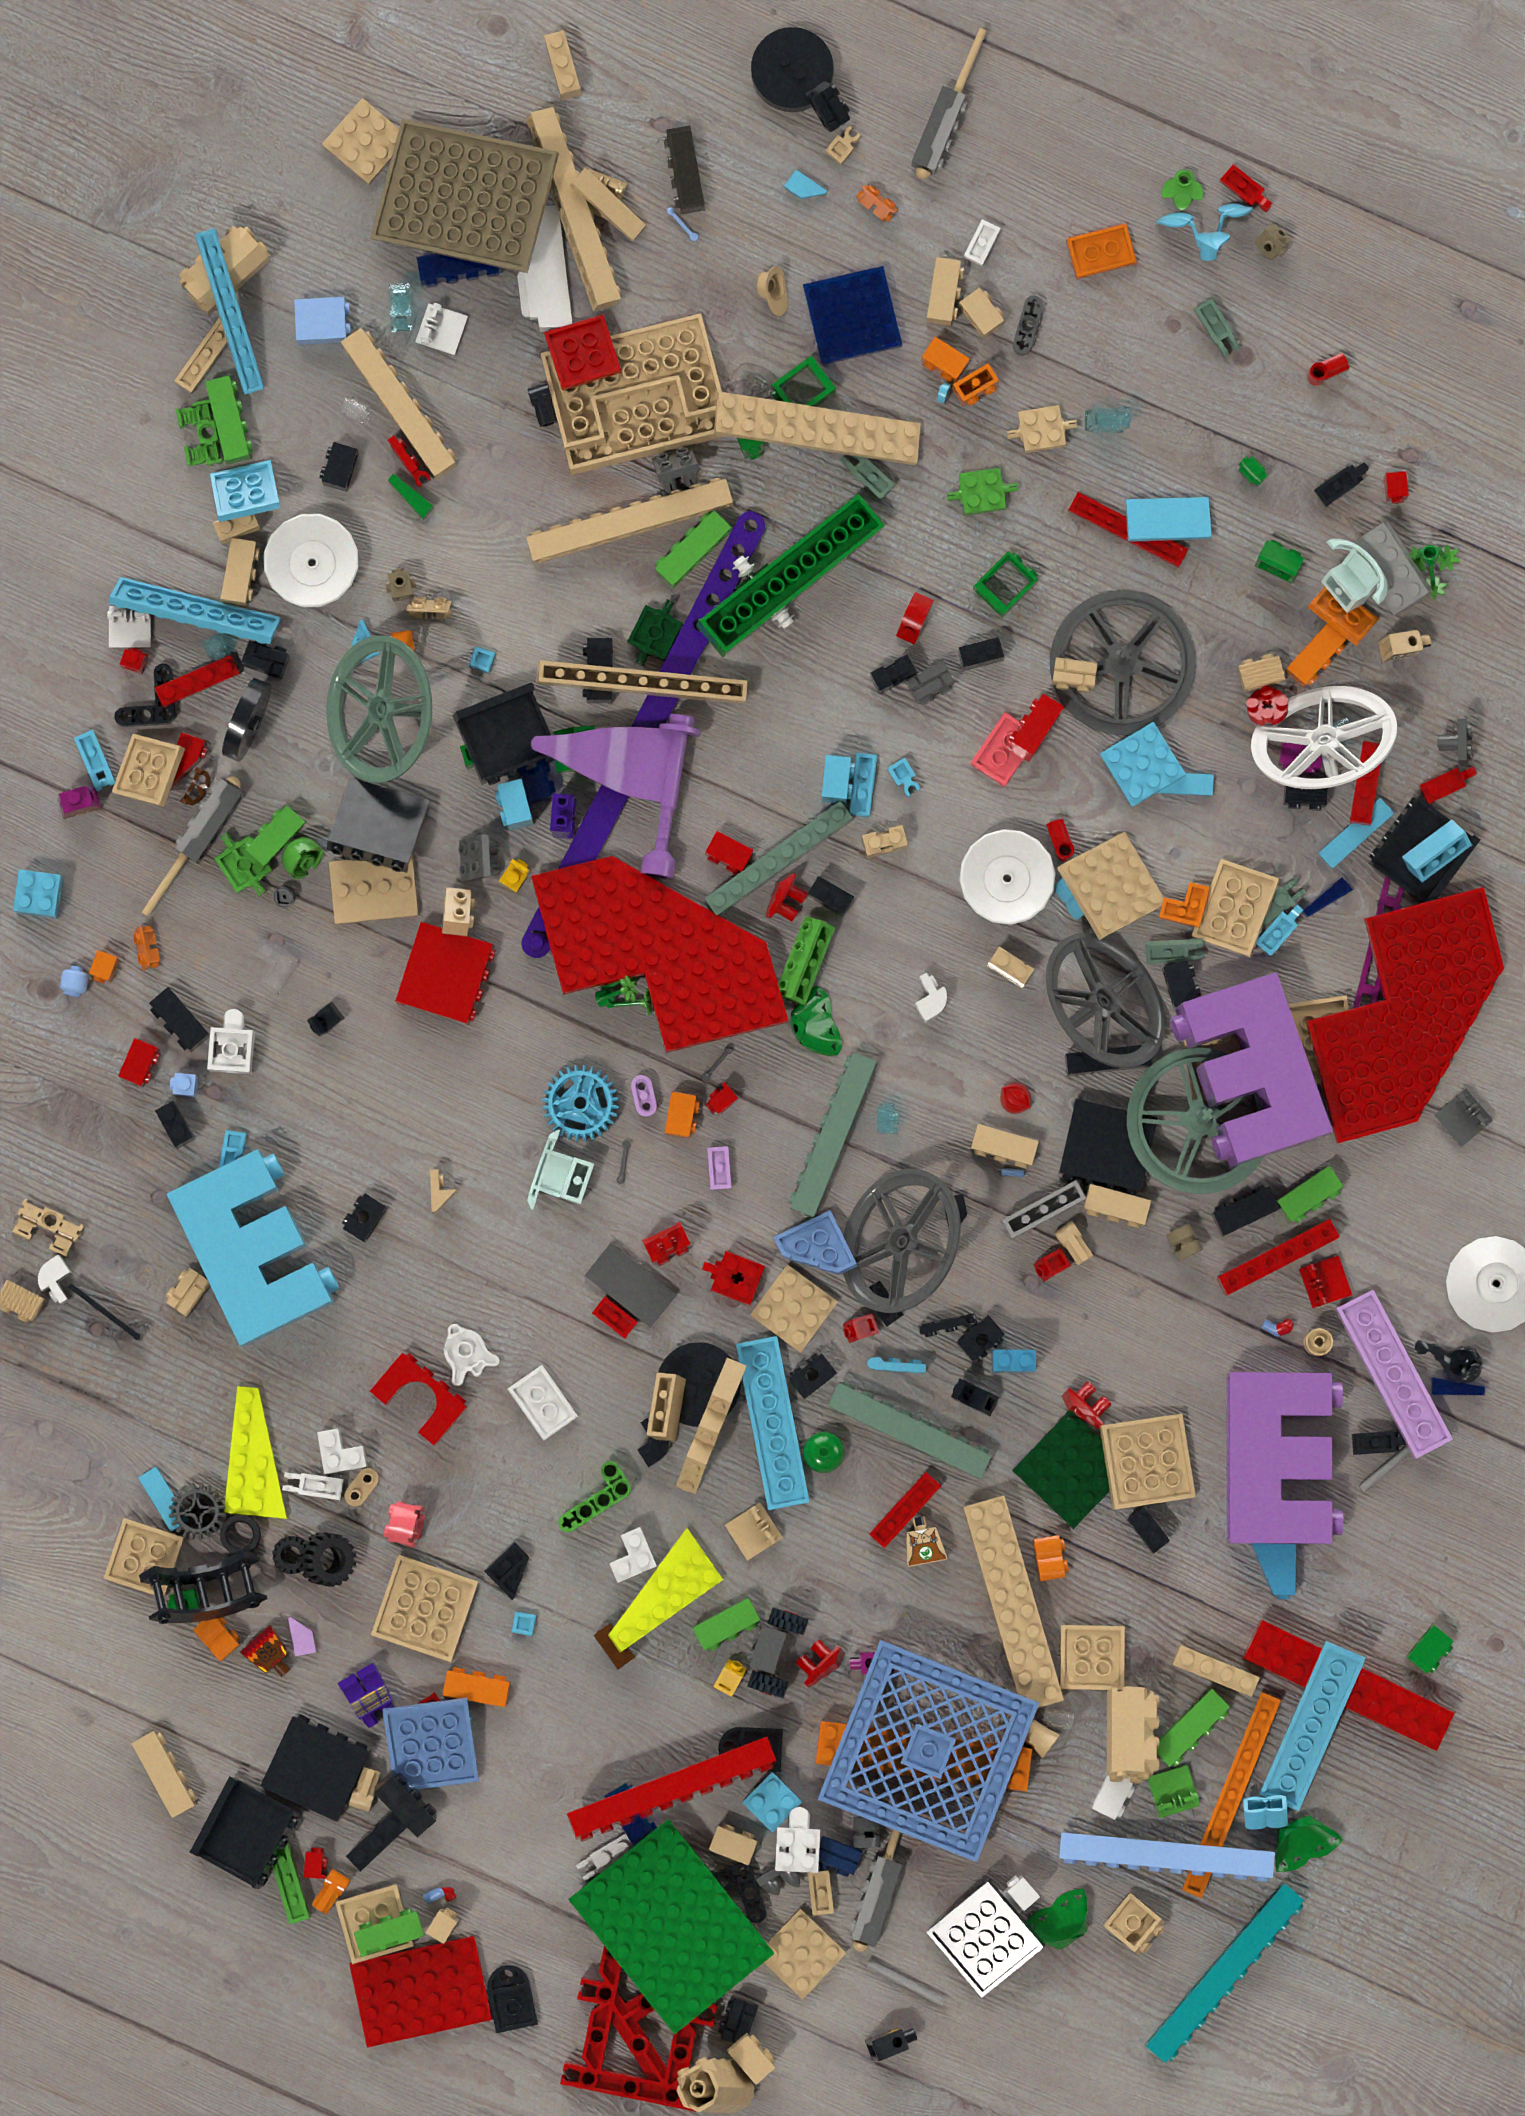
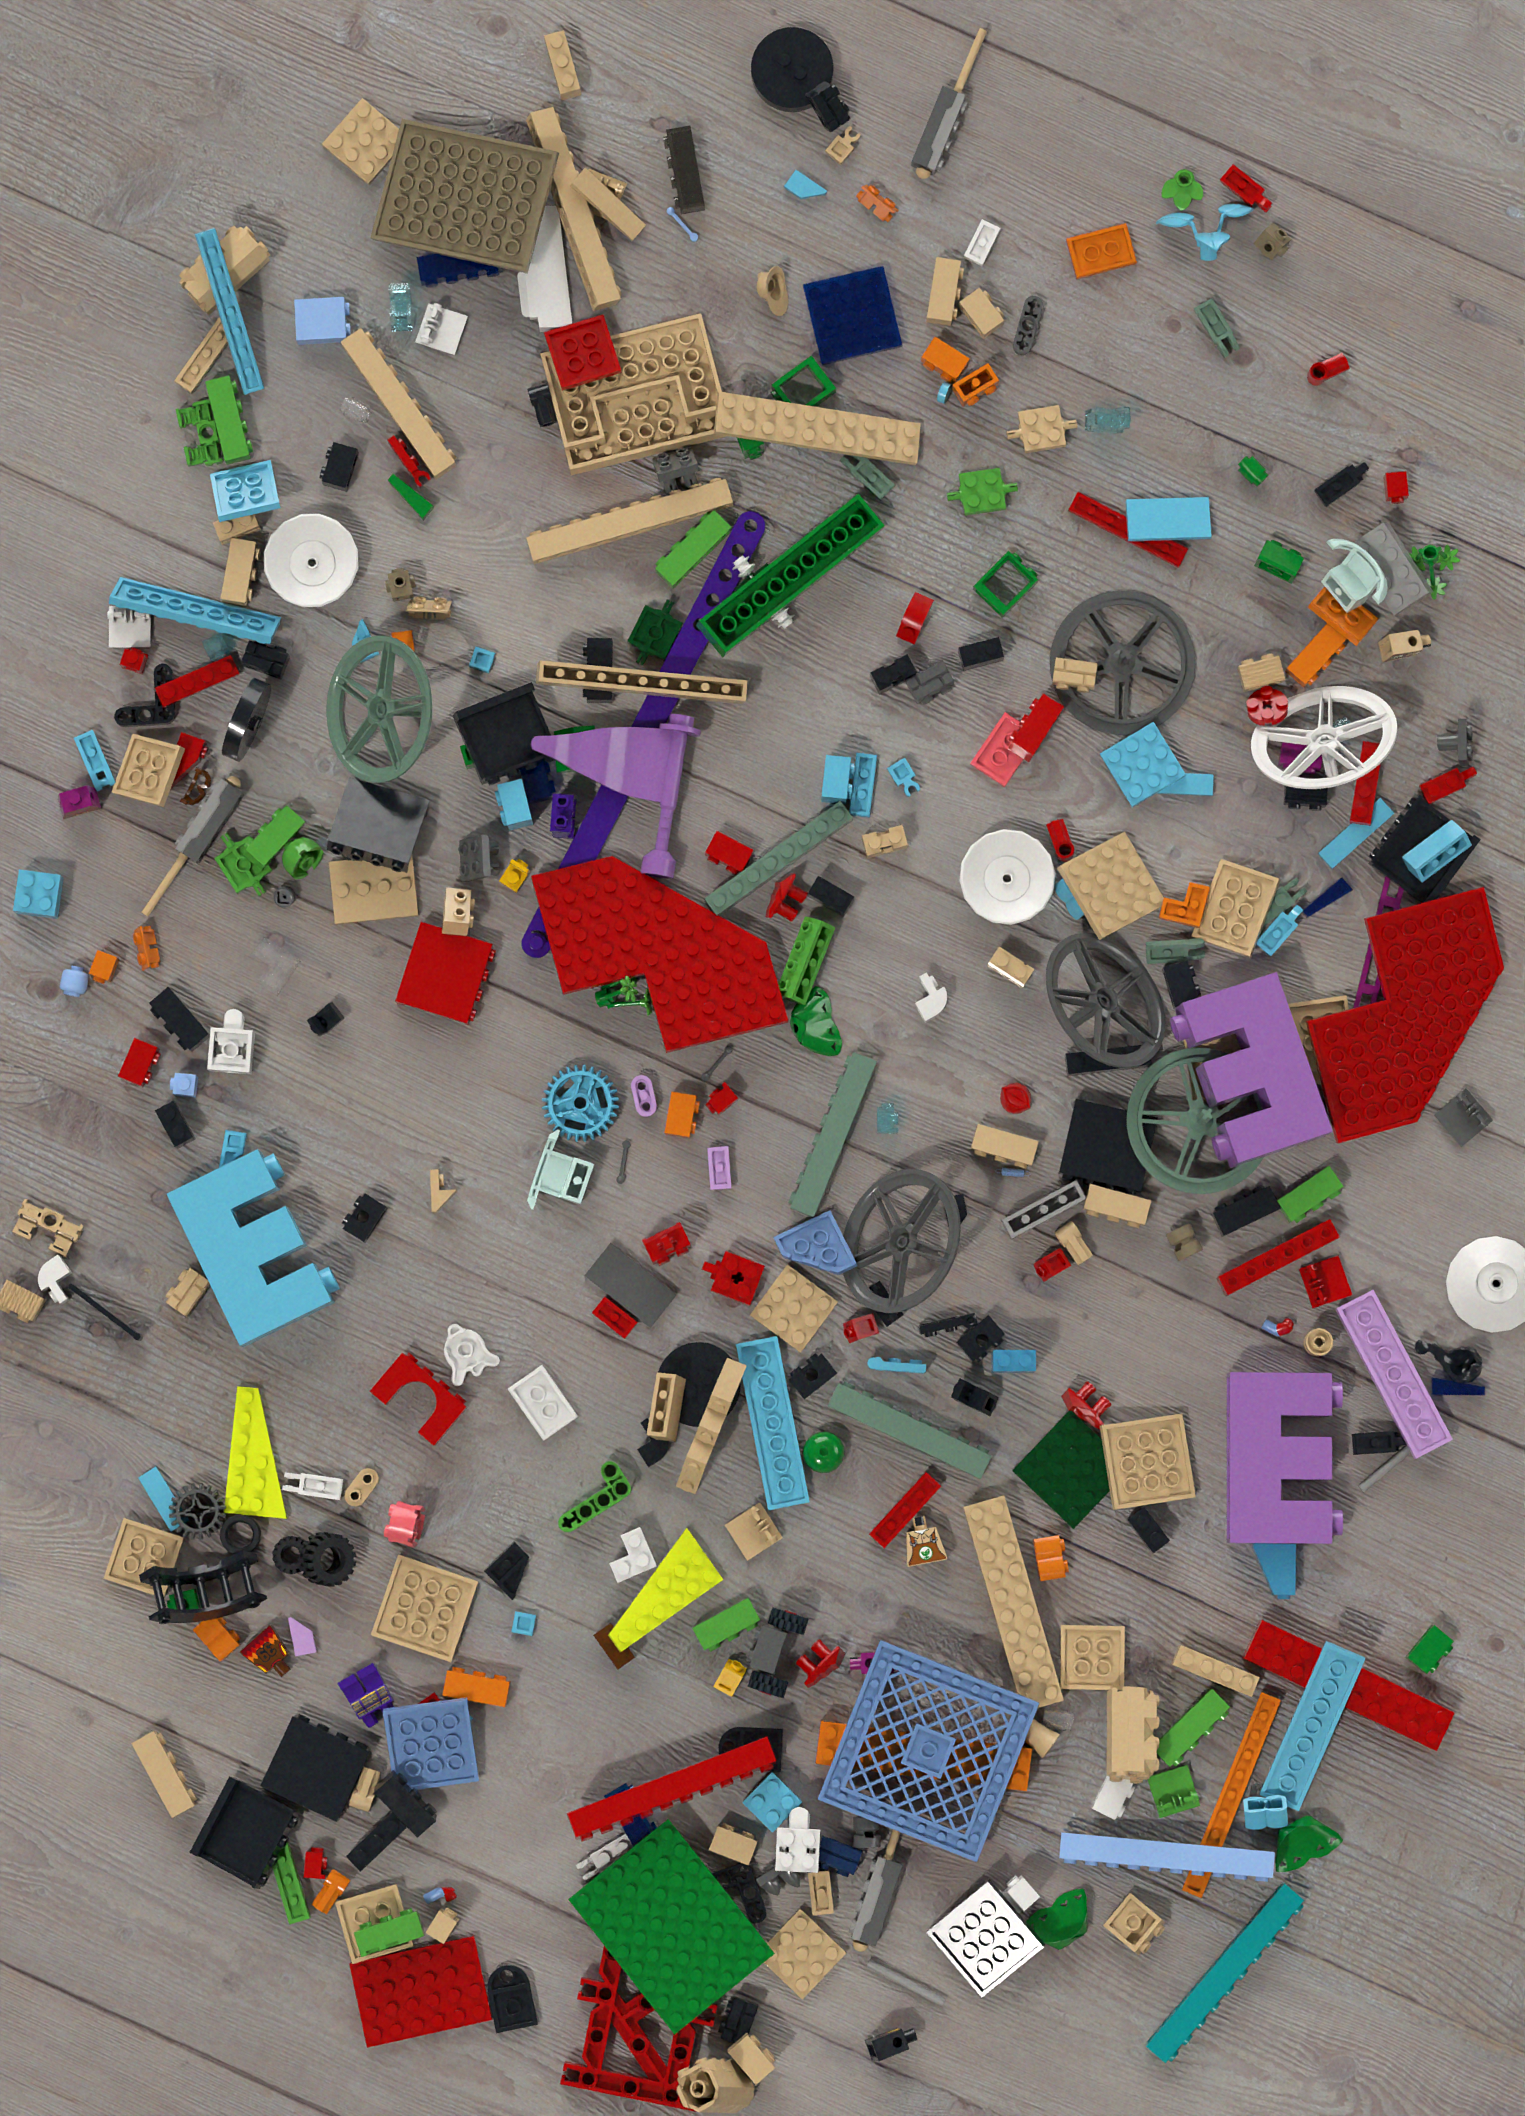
white brick [317,1429,368,1474] -> none

